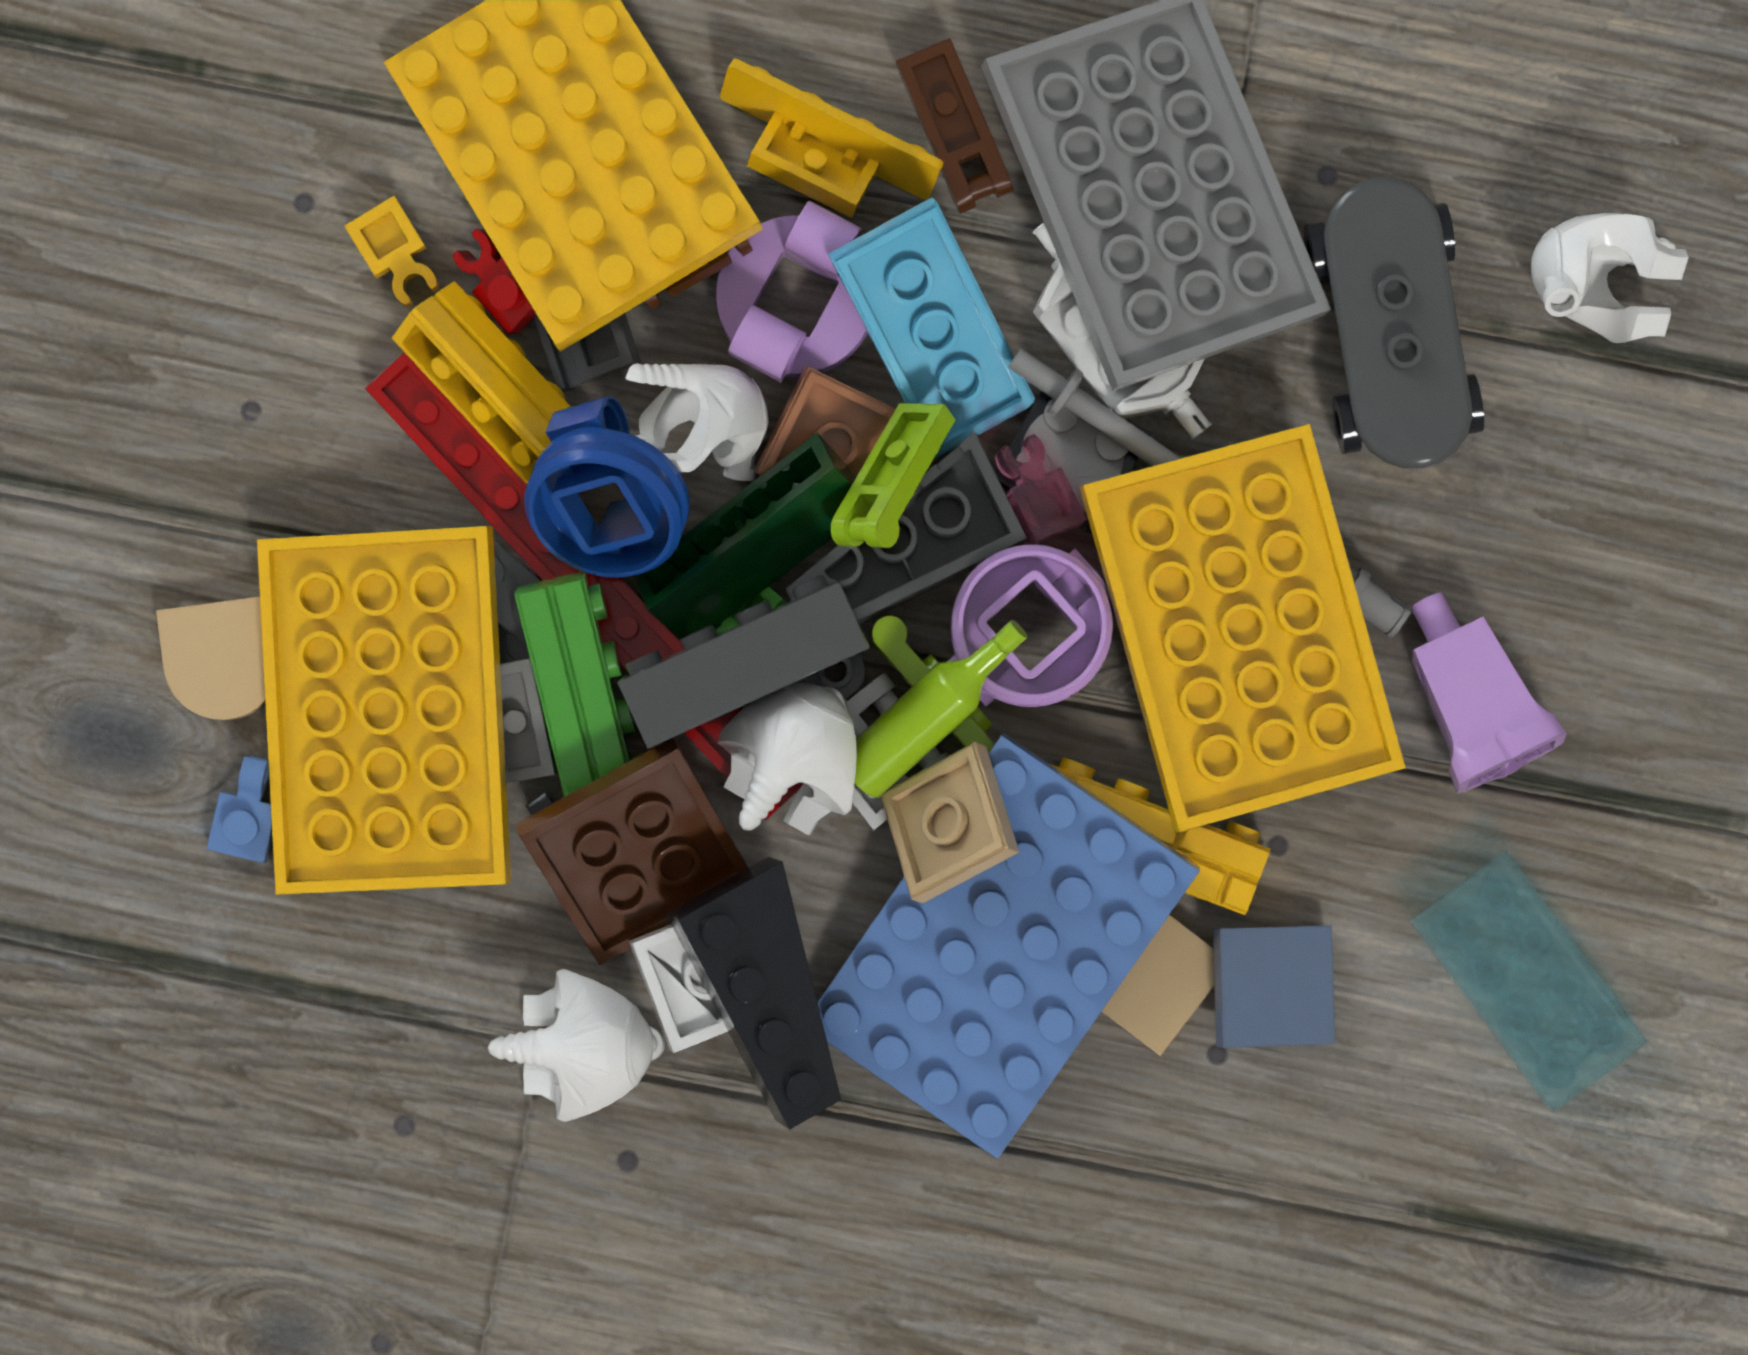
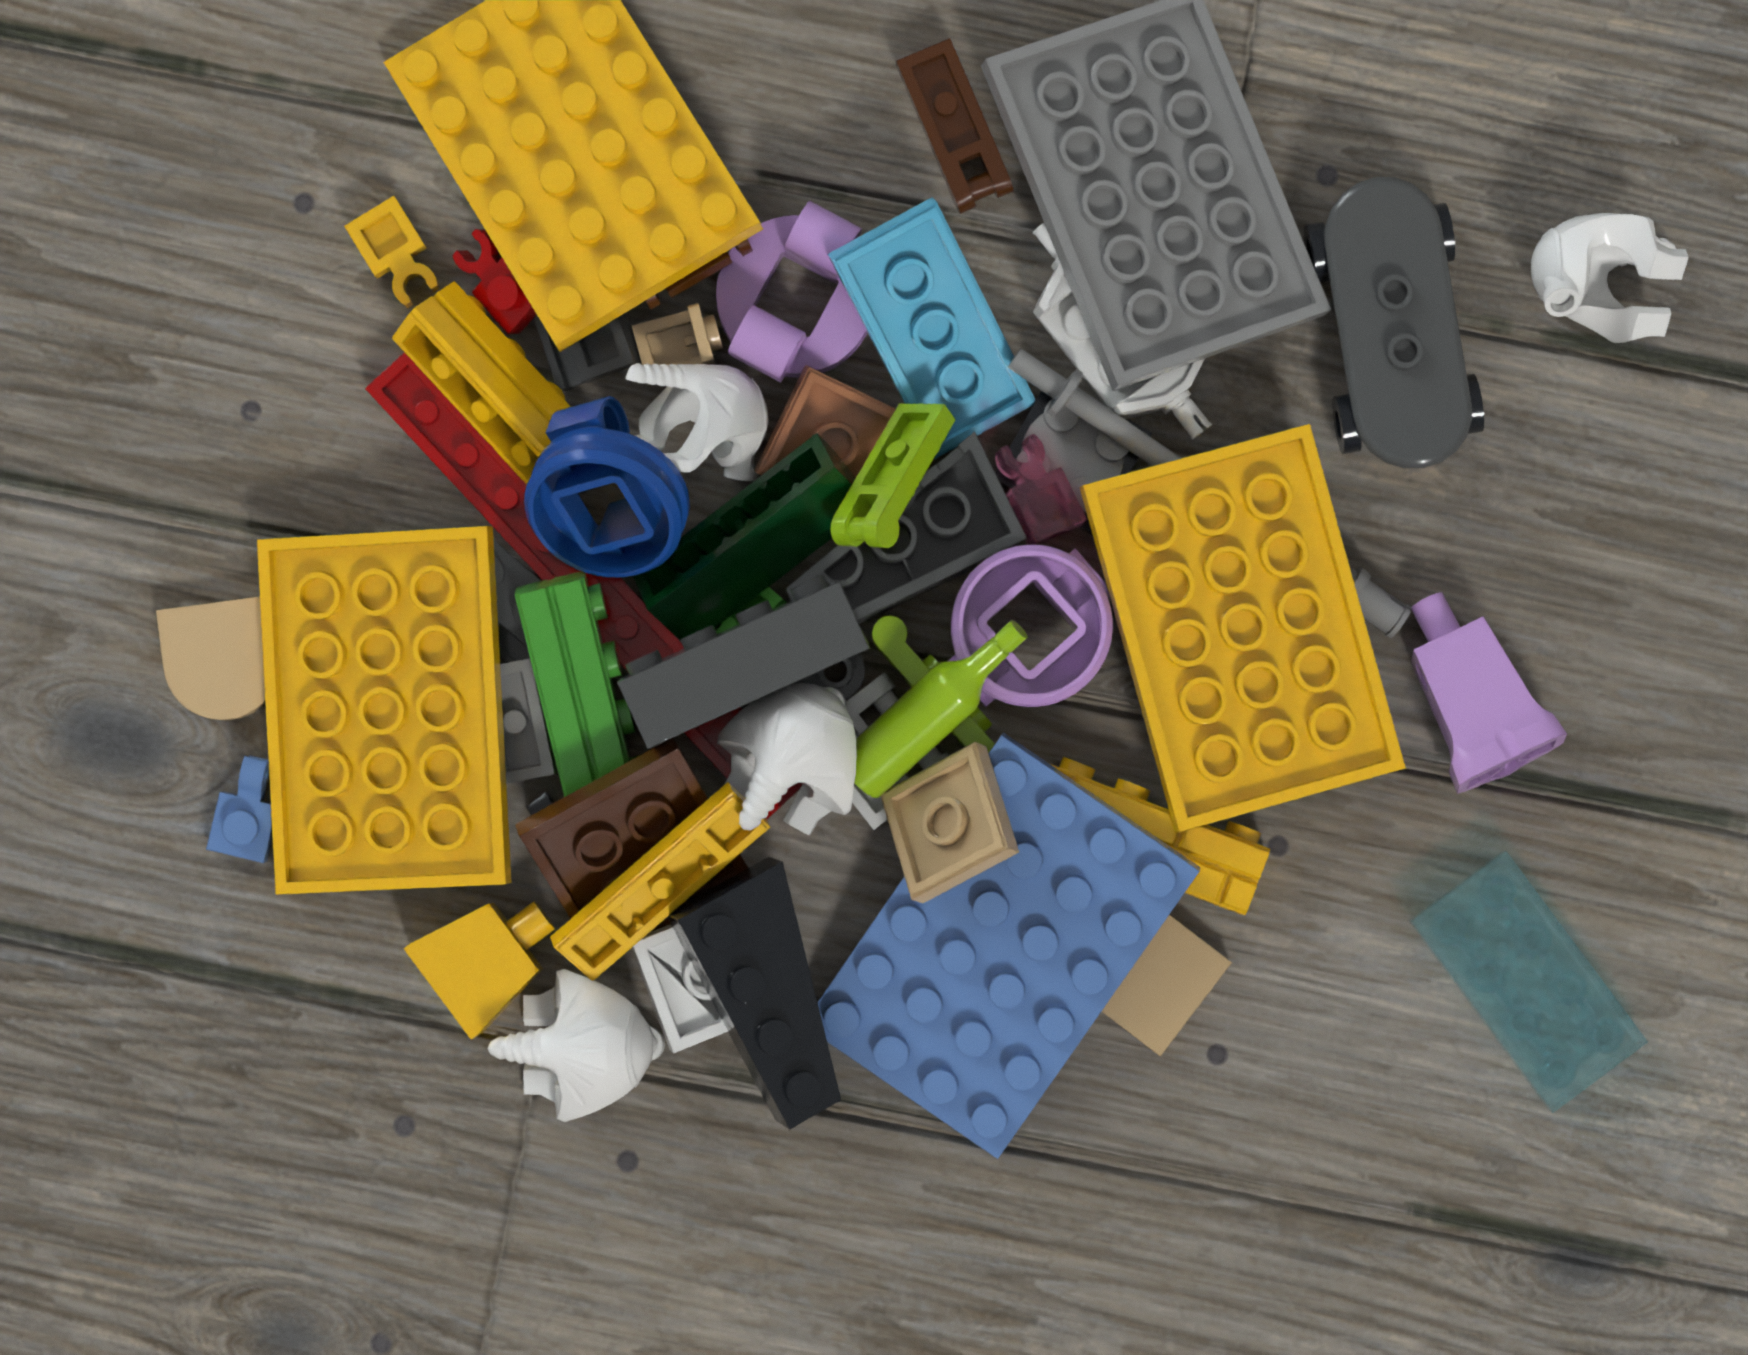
yellow bracket [719,58,944,218] -> none
sand blue tile [1213,925,1335,1048] -> none
none -> yellow torso [403,901,555,1039]
none -> yellow plate [550,782,770,981]
none -> tan bracket [631,303,723,385]

